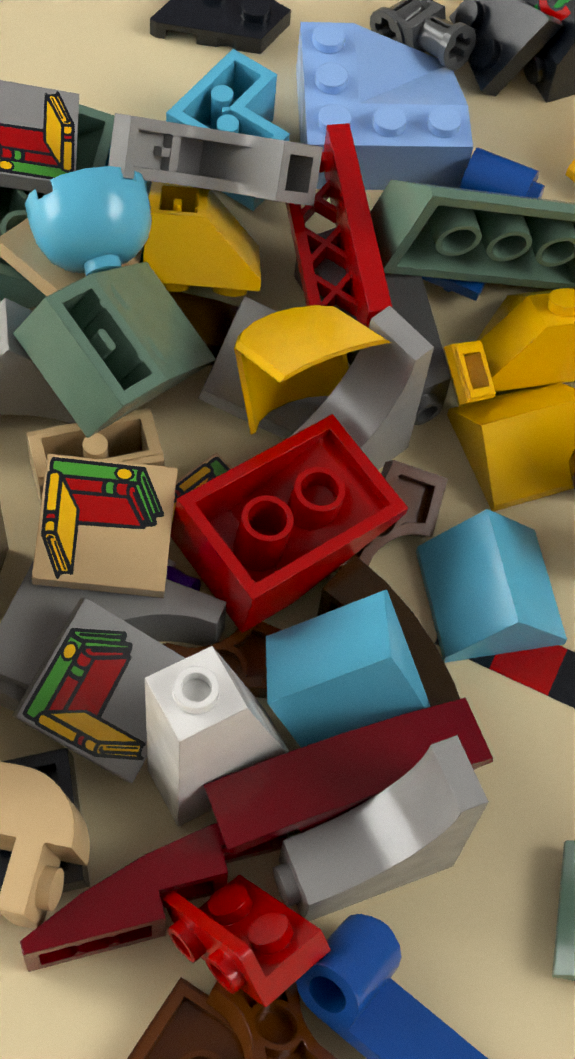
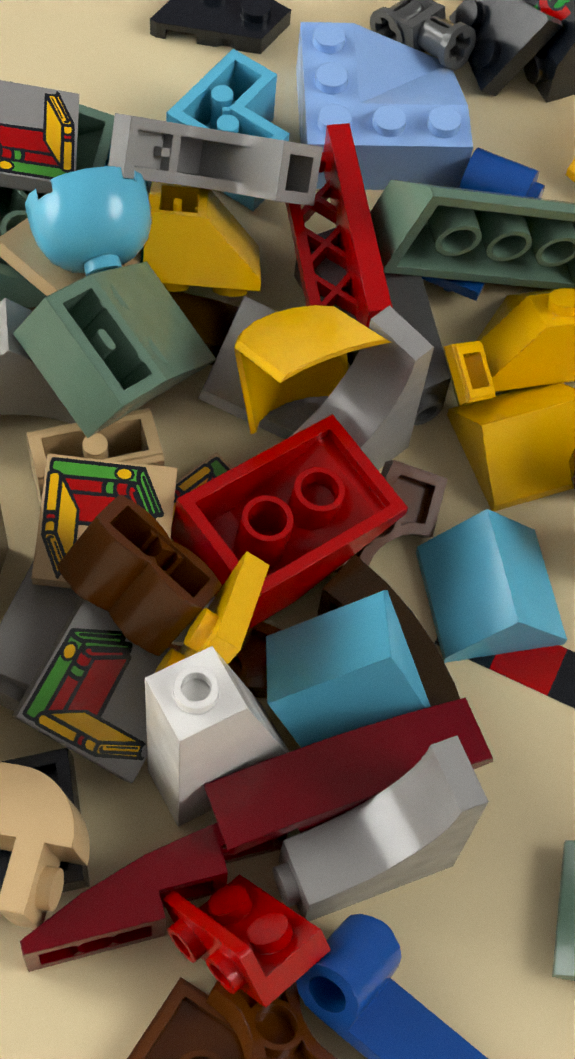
none -> reddish brown brick [57,495,222,656]
none -> yellow wing [155,551,270,673]

